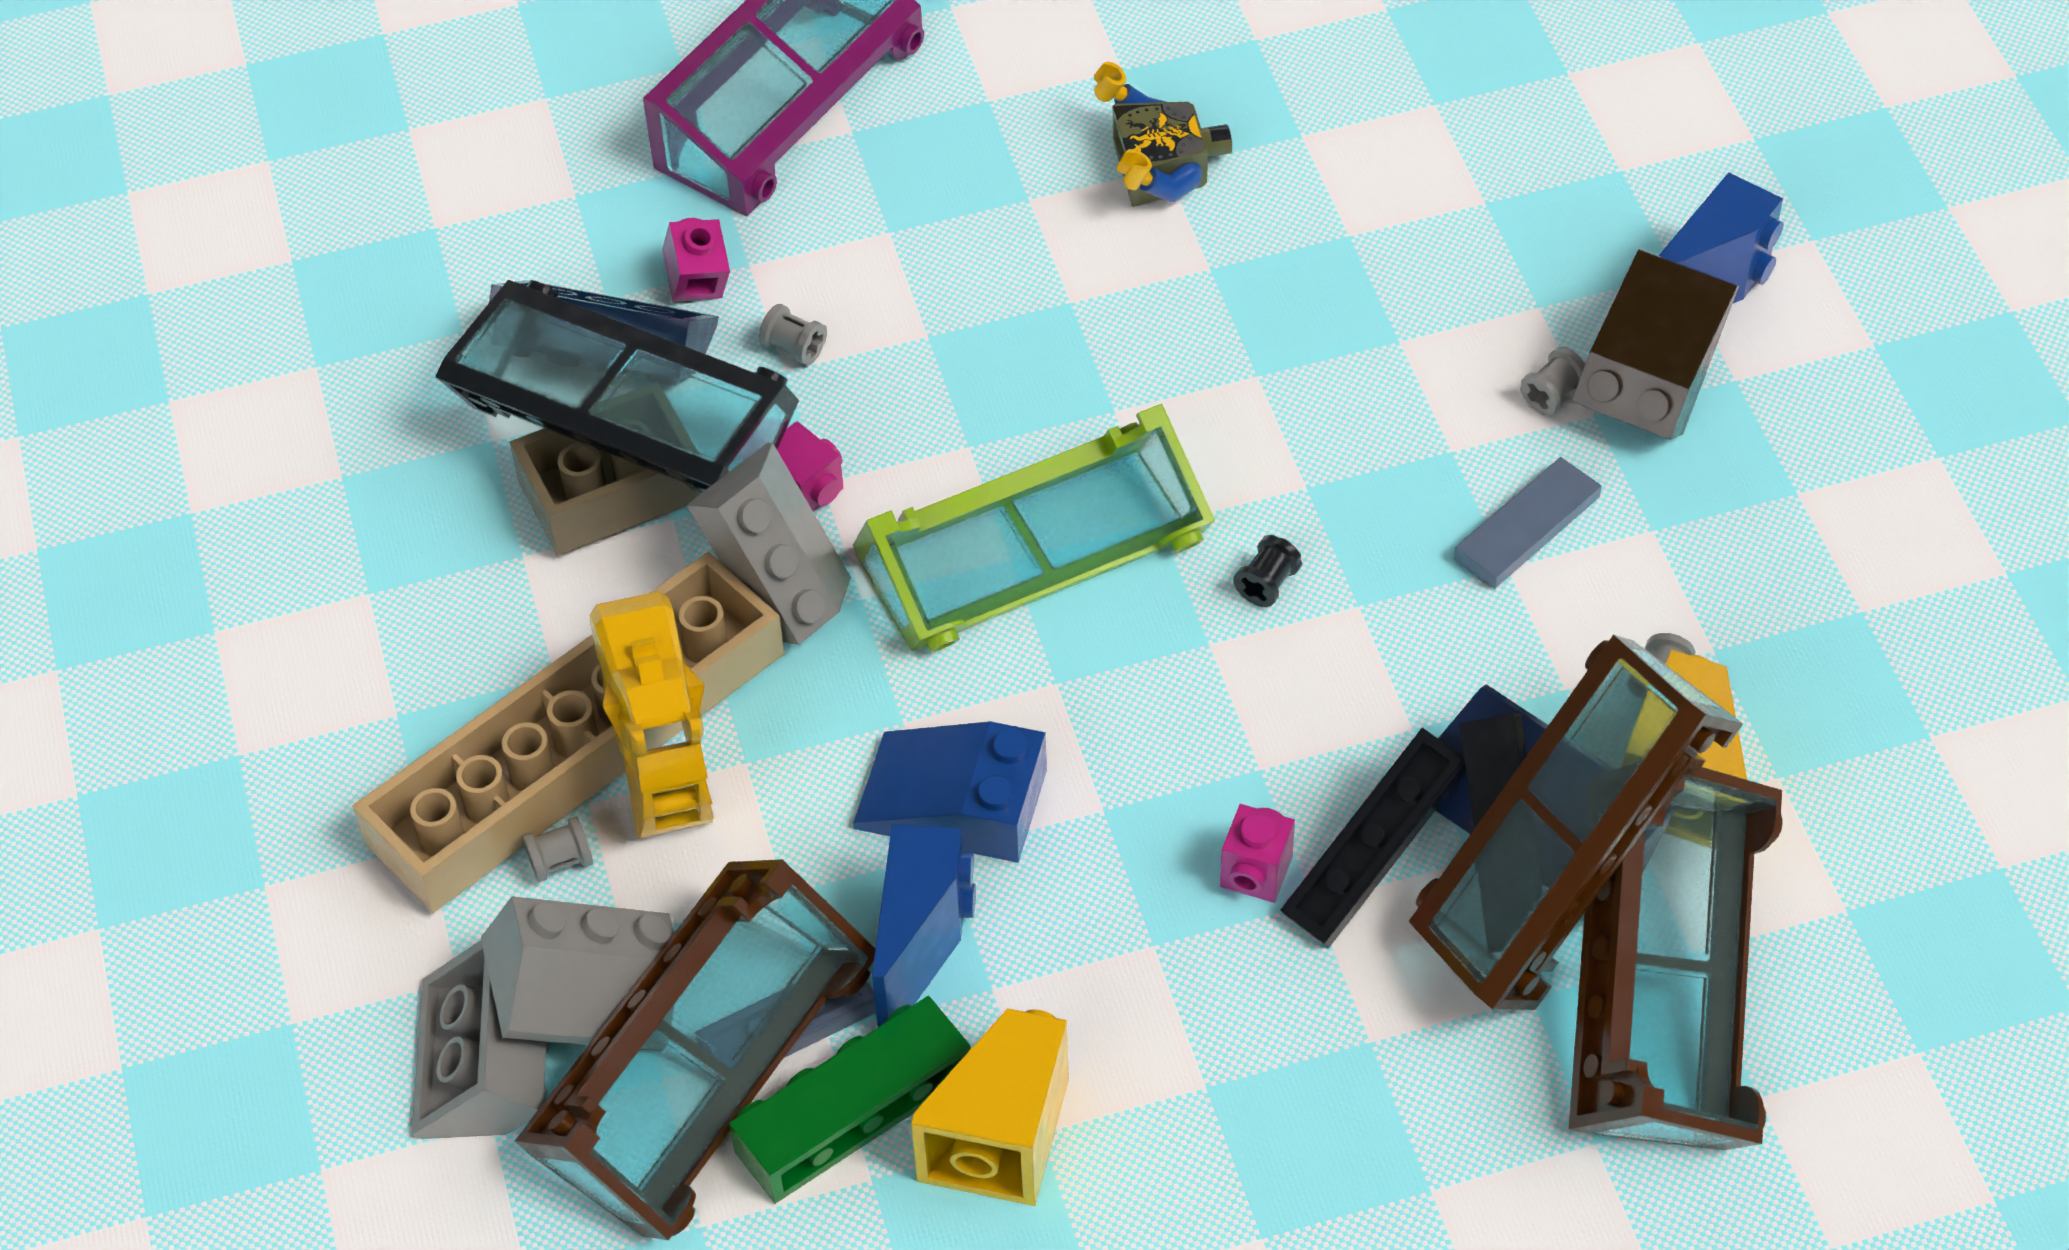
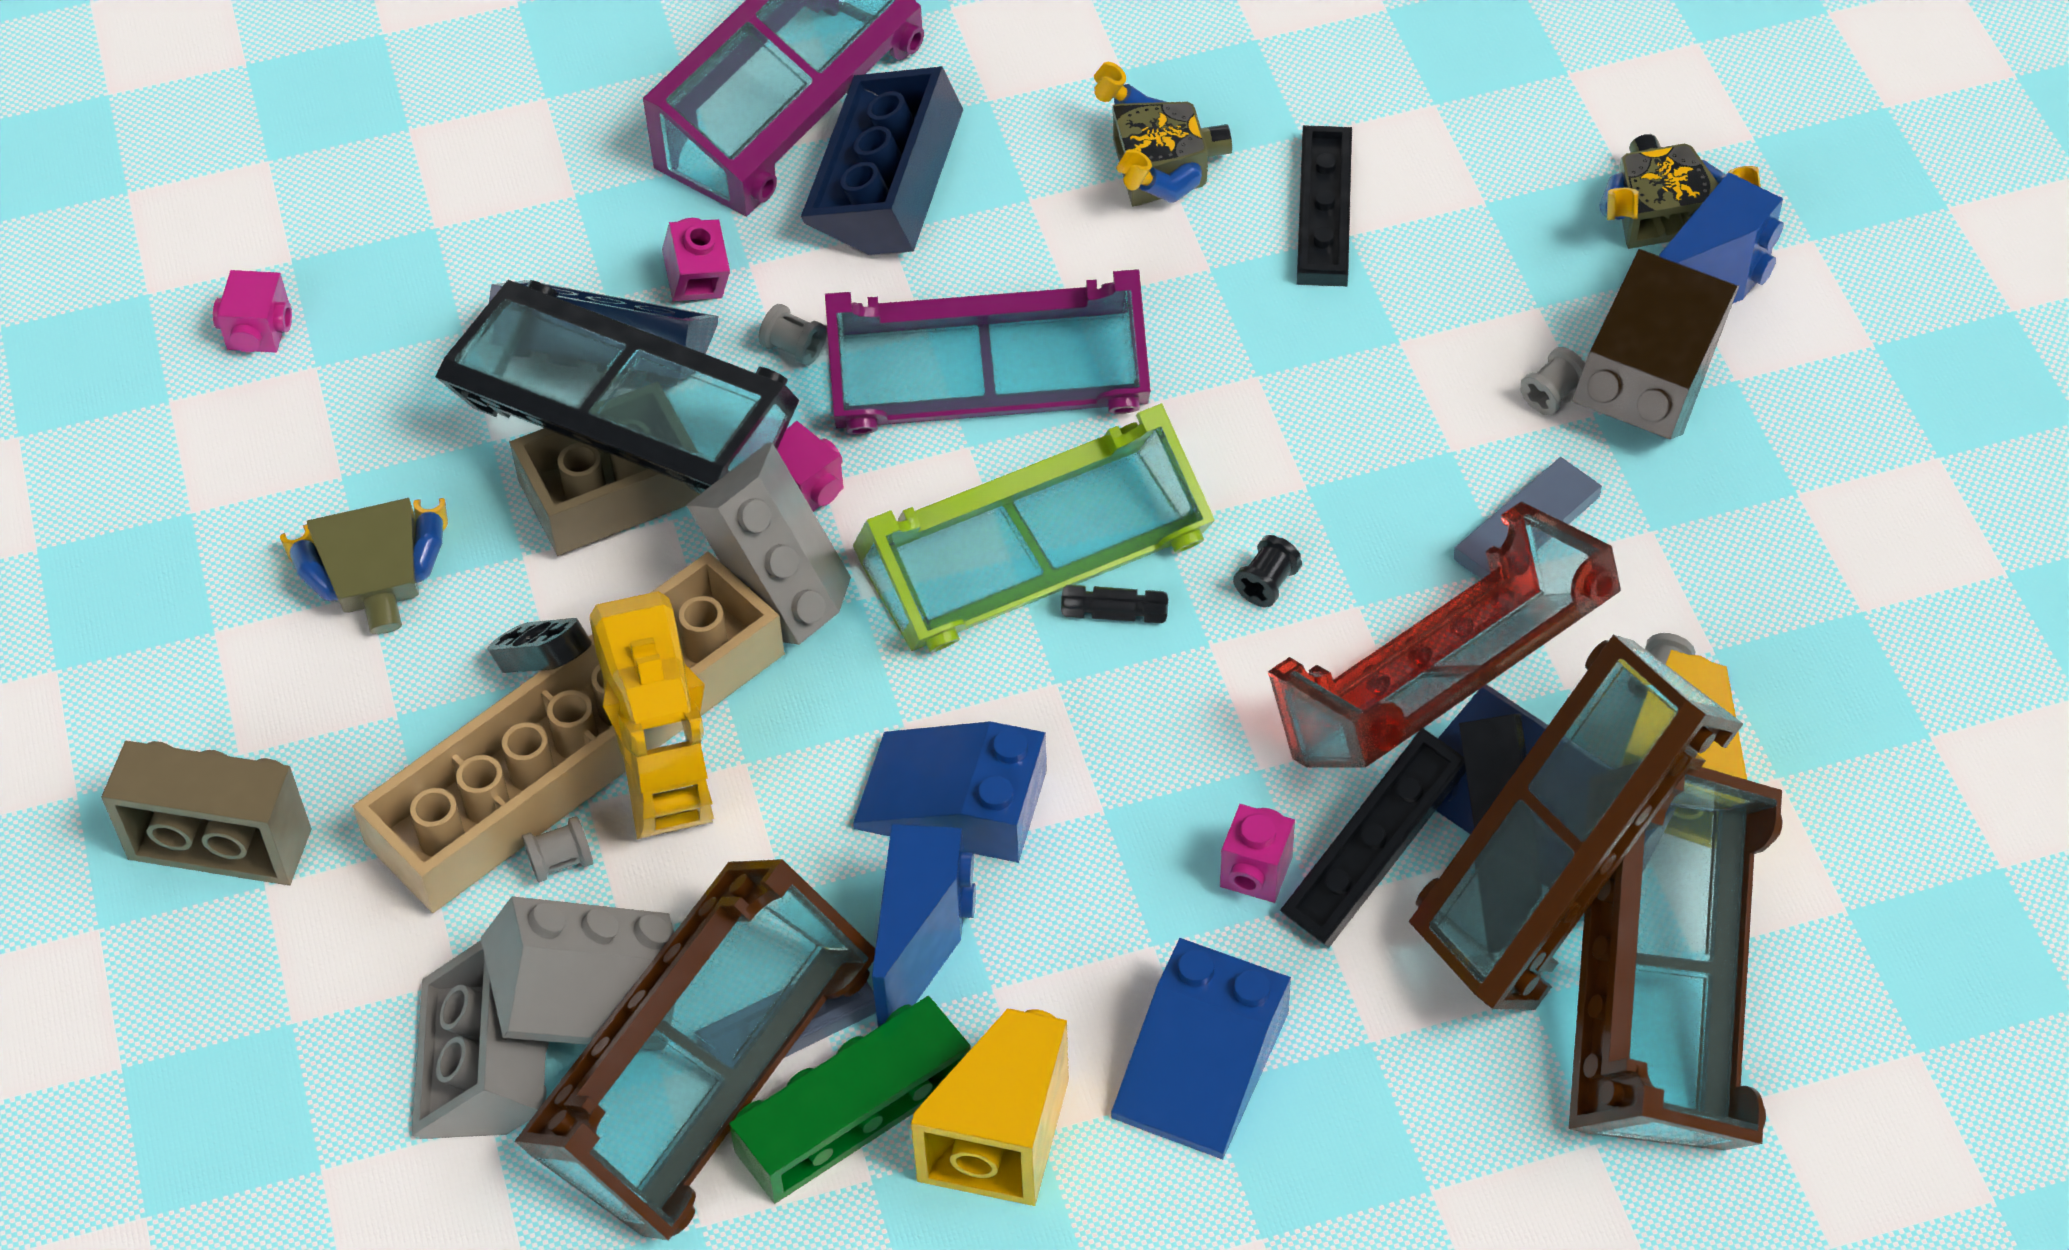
none -> dark tan brick [101,740,312,886]
none -> dark pink brick [213,270,292,353]
none -> olive torso [280,498,448,634]
none -> black beam [487,618,592,673]
none -> dark blue slope [801,66,963,255]
none -> clear light blue windscreen [825,269,1151,435]
none -> black axle [1061,585,1169,623]
none -> blue slope [1111,938,1291,1160]
none -> clear red windscreen [1268,501,1621,768]
none -> black tile [1296,125,1352,287]
none -> torso [1599,134,1761,249]

